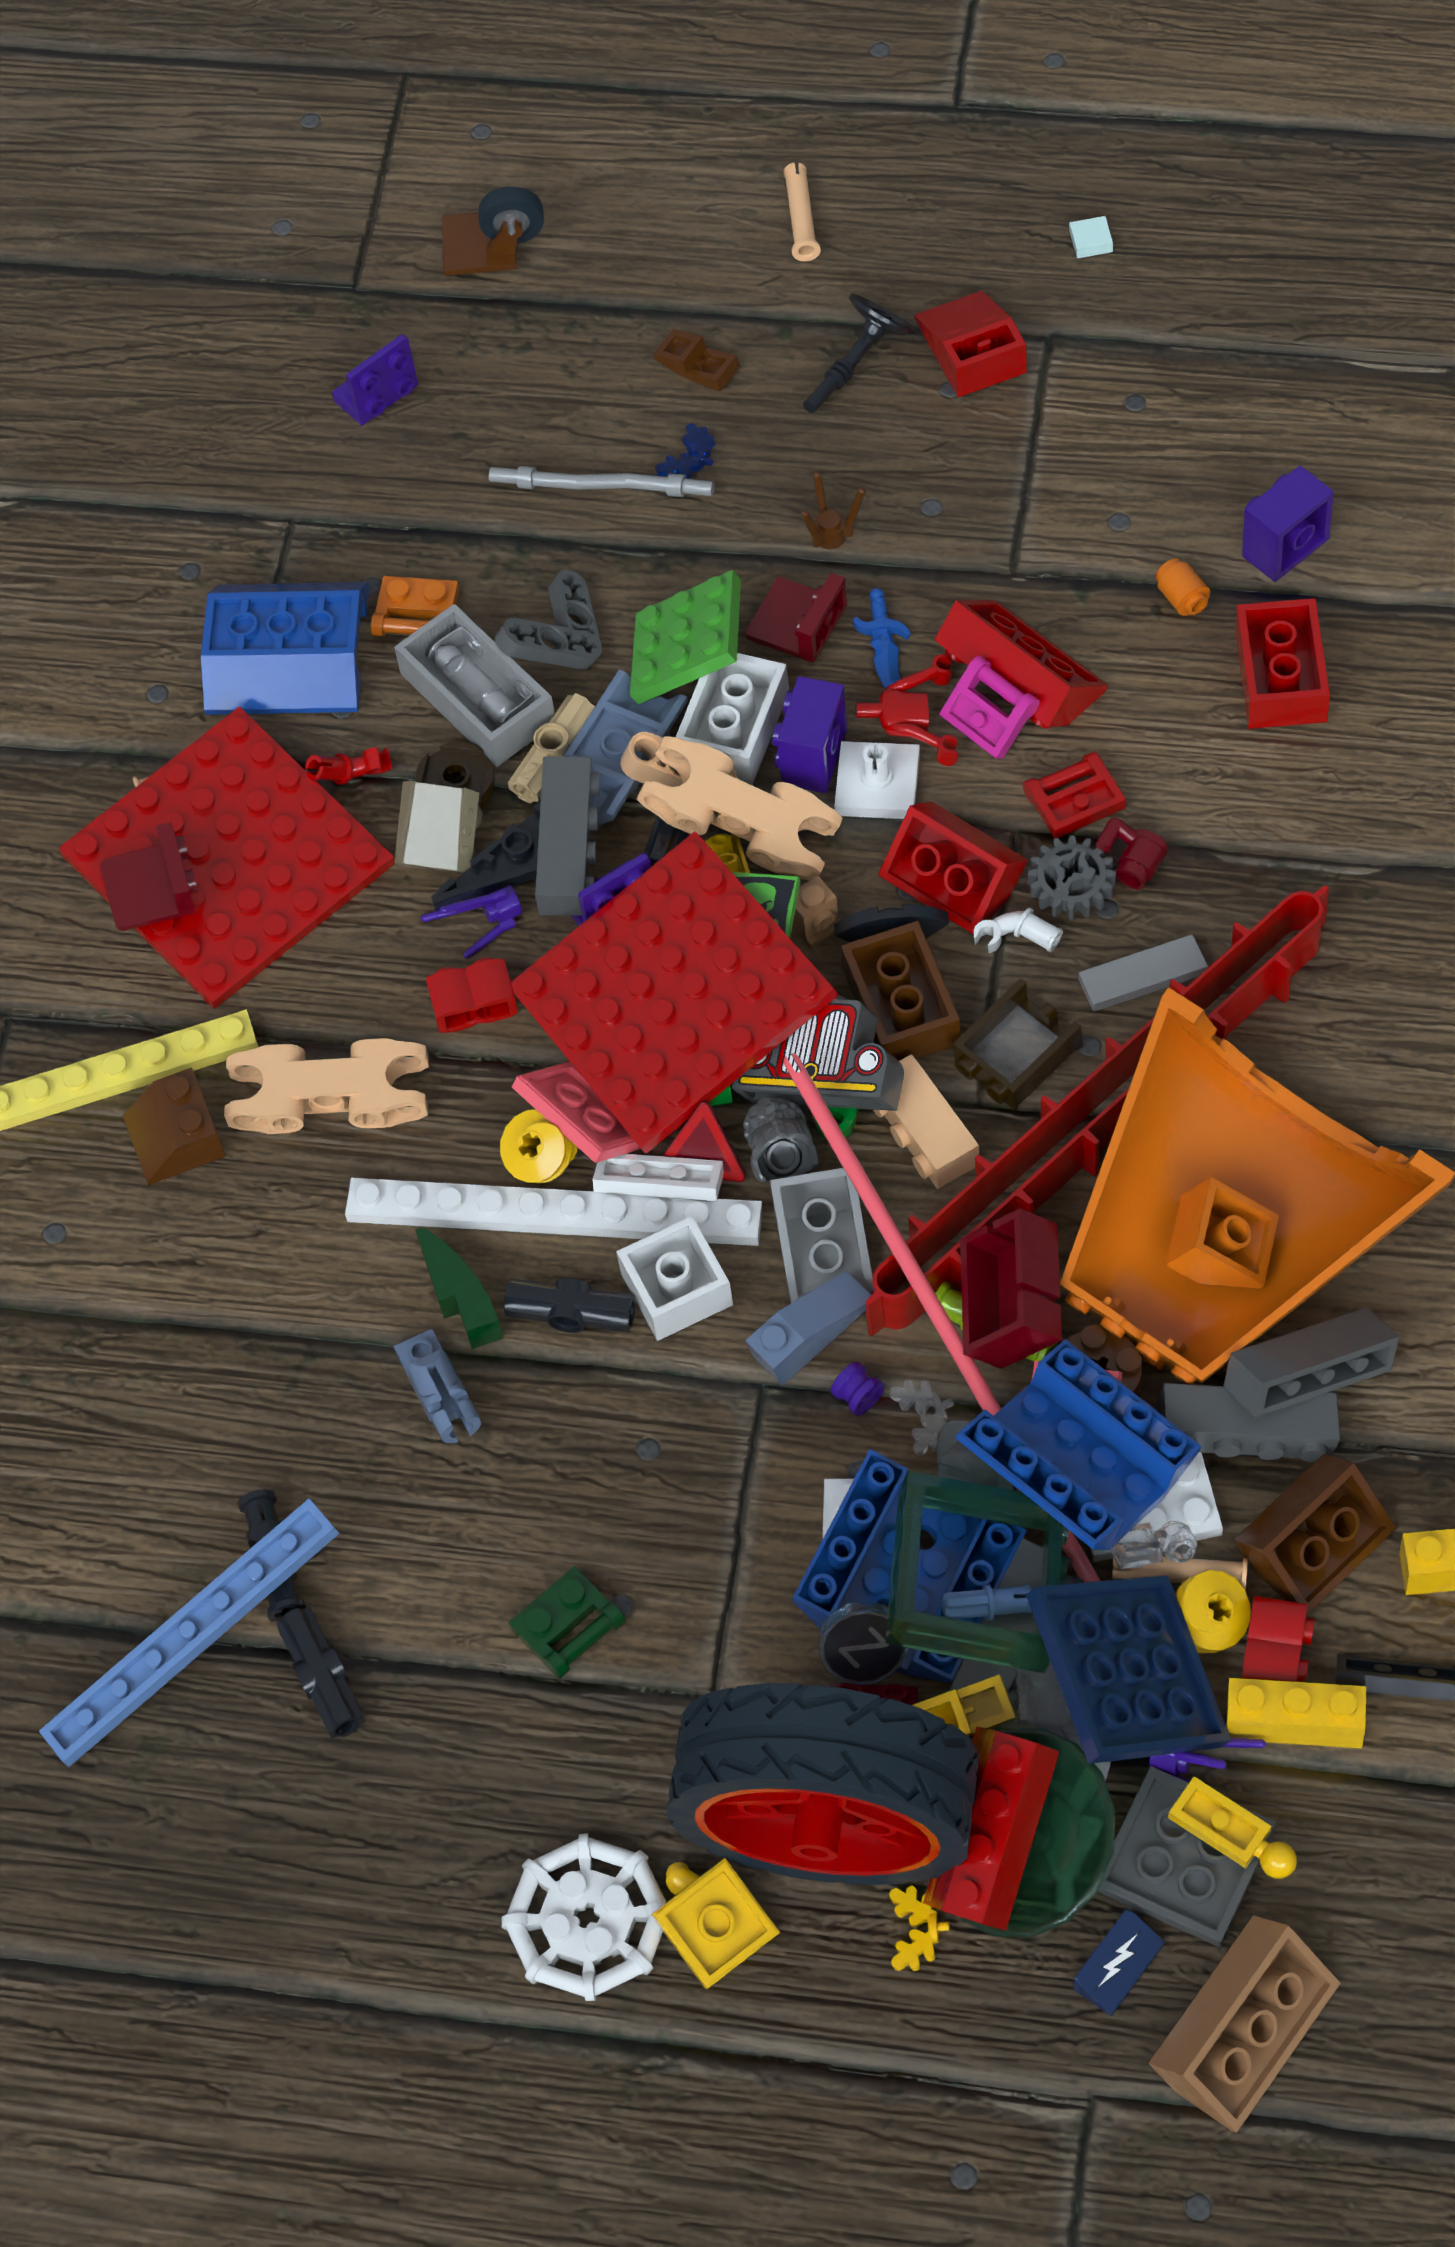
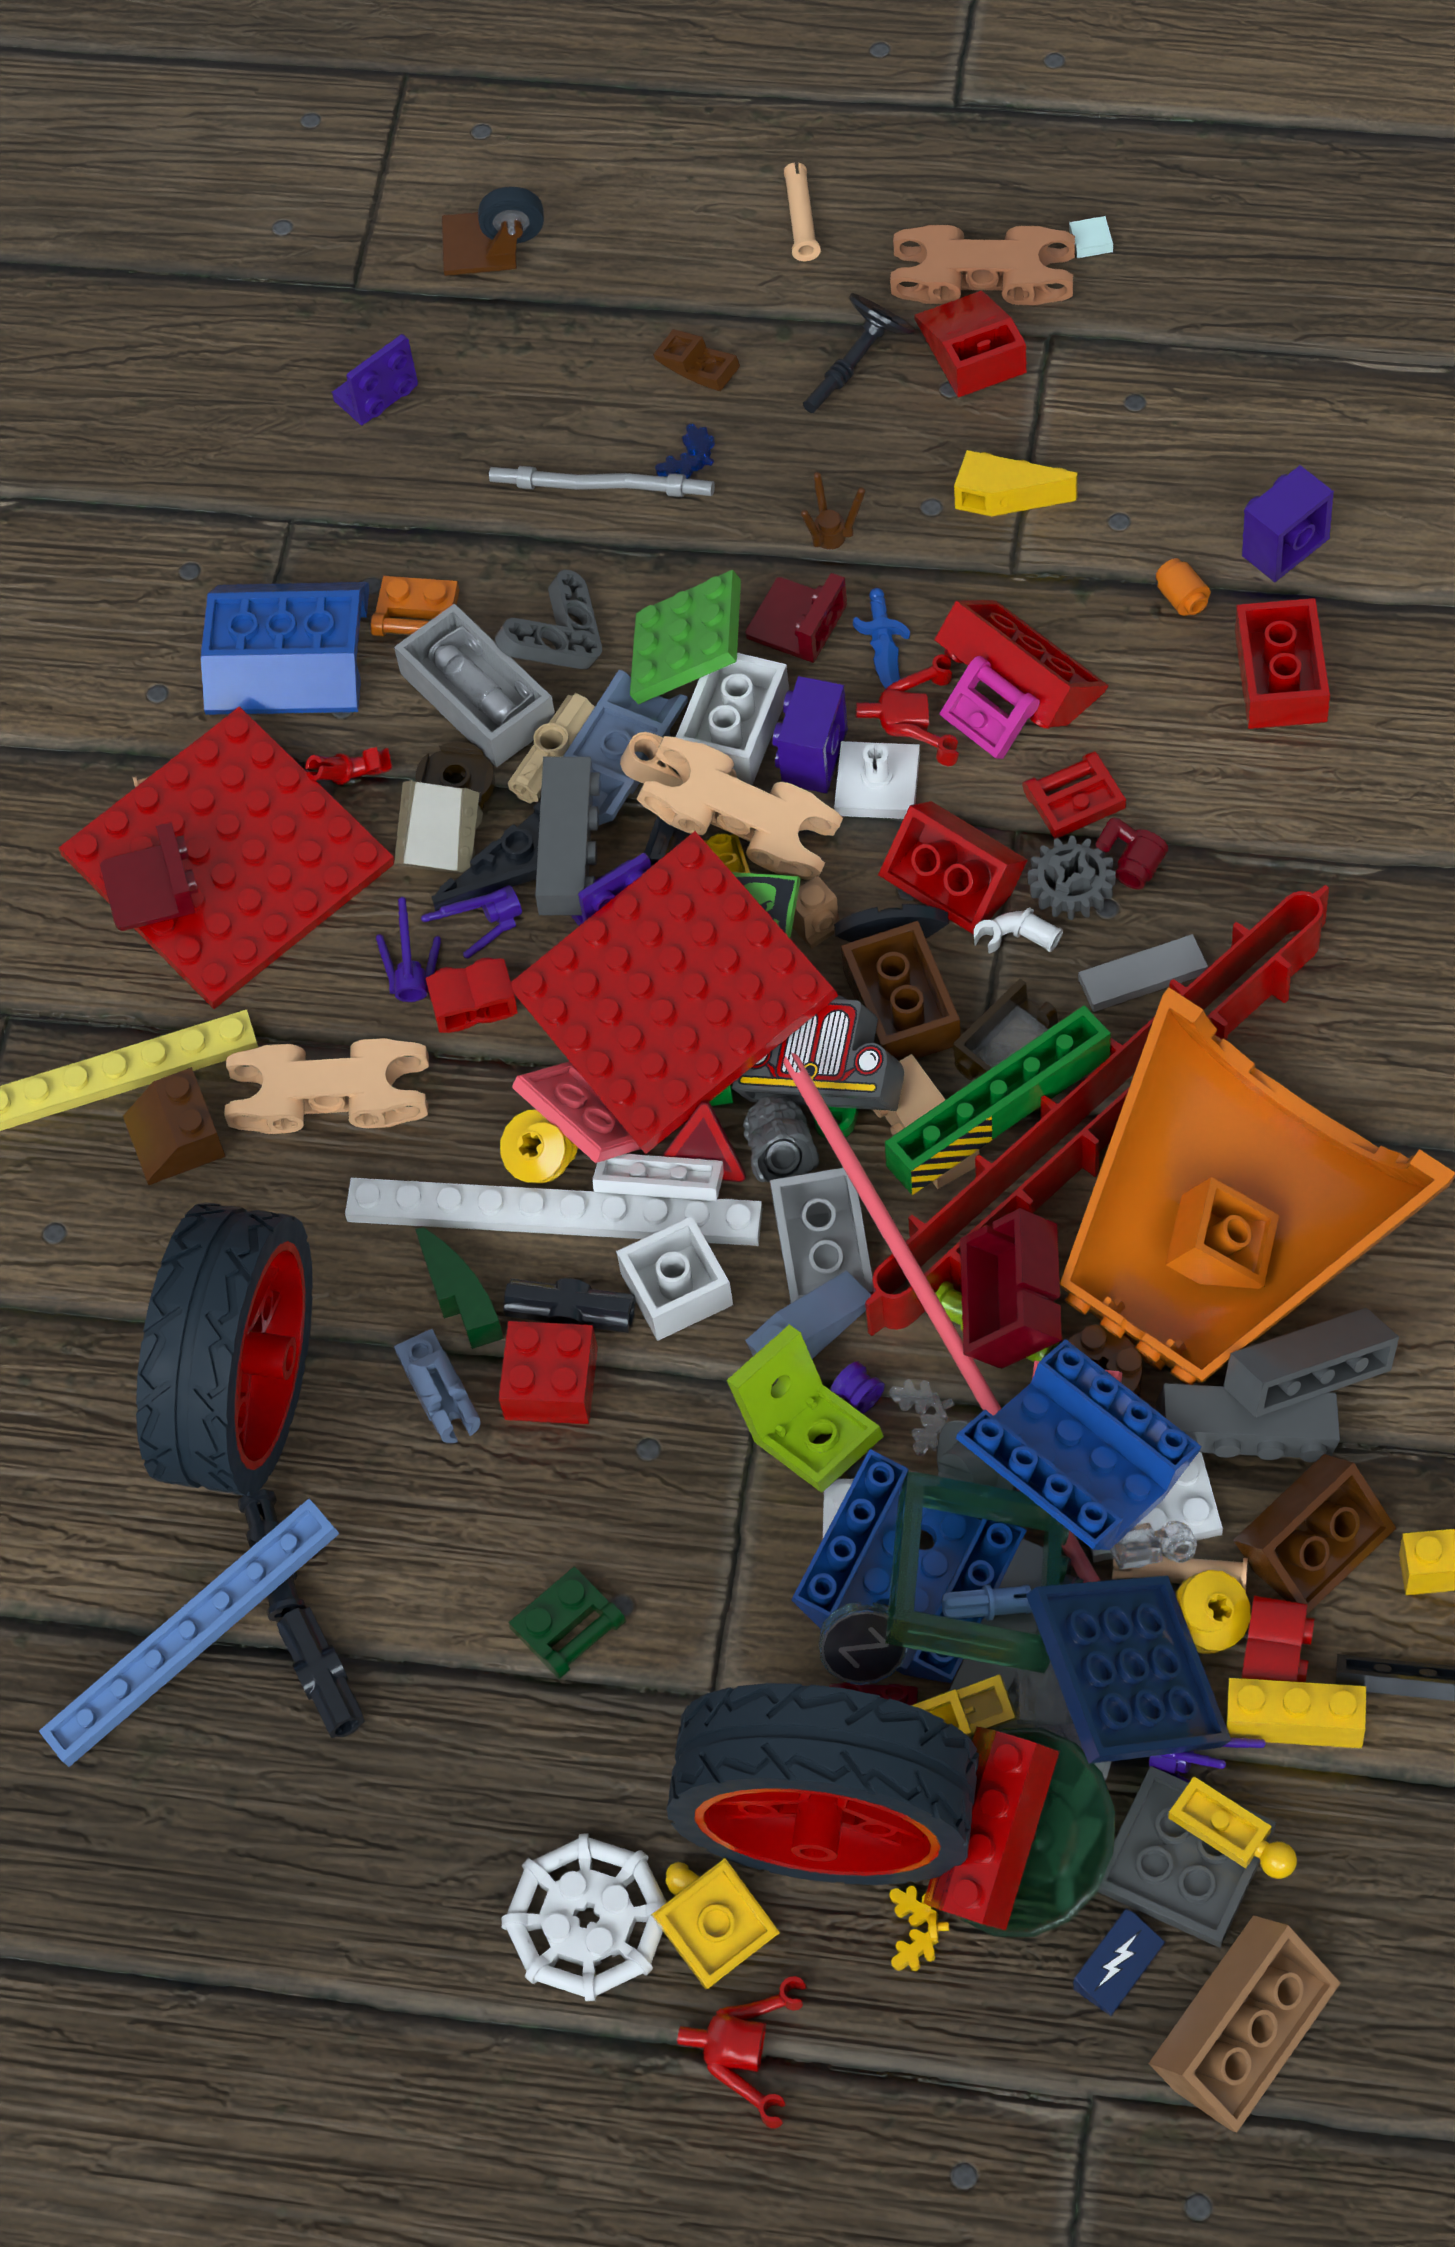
none -> black wheel [136,1202,313,1496]
none -> dark purple plant [376,897,441,1002]
none -> red brick [498,1321,598,1424]
none -> red piece [677,1976,806,2129]
none -> lime bracket [727,1324,884,1493]
none -> green brick [885,1005,1111,1195]
none -> nougat piece [890,225,1075,305]
none -> yellow slope [954,450,1077,517]

